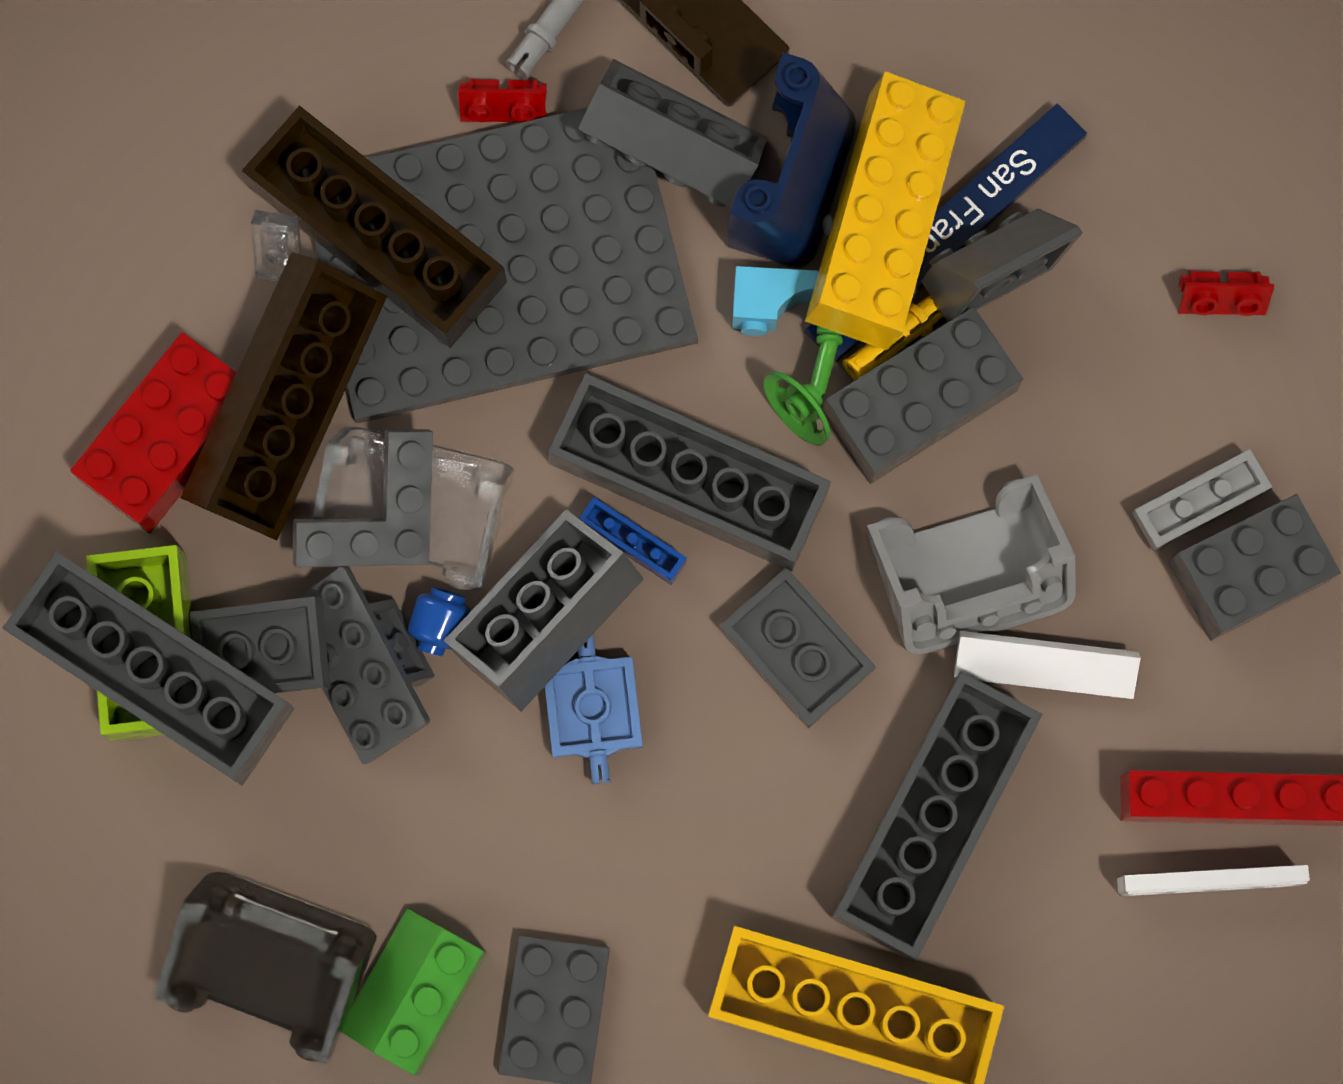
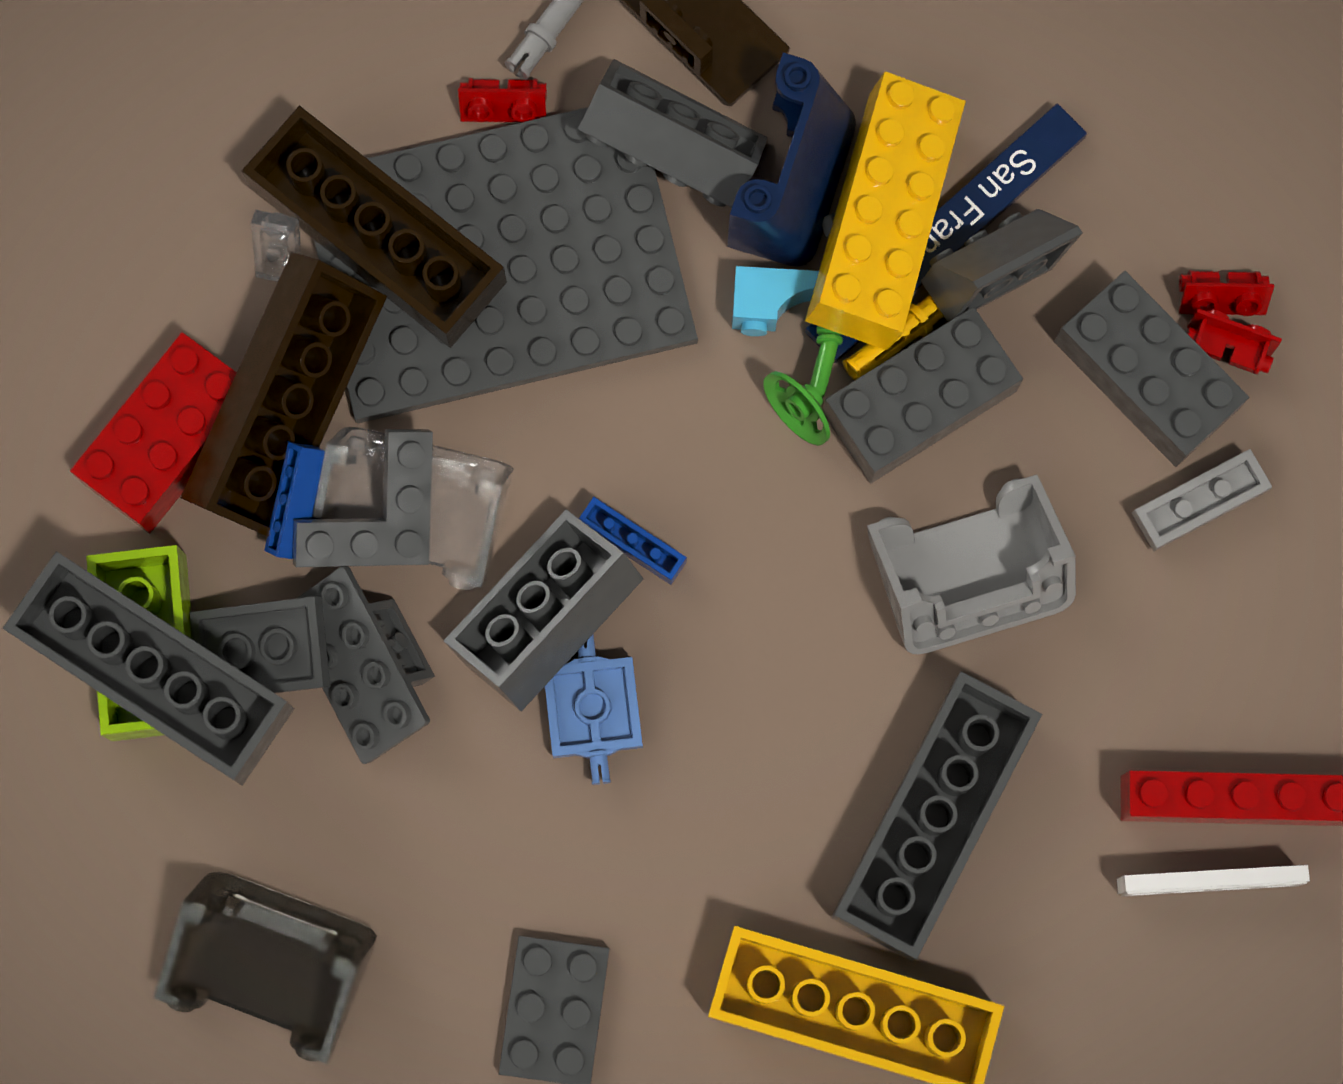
bright green slope [339,908,487,1076] -> none
blue head [408,587,471,656] -> none
dark grey brick [548,373,831,572] -> none
dark grey plate [719,568,876,729] -> none
white tile [954,631,1141,699] -> none
dark grey brick [1168,494,1341,641] -> none
none -> blue piece [264,442,326,559]
none -> dark grey brick [1054,270,1250,467]
none -> red hinge [1187,308,1282,375]

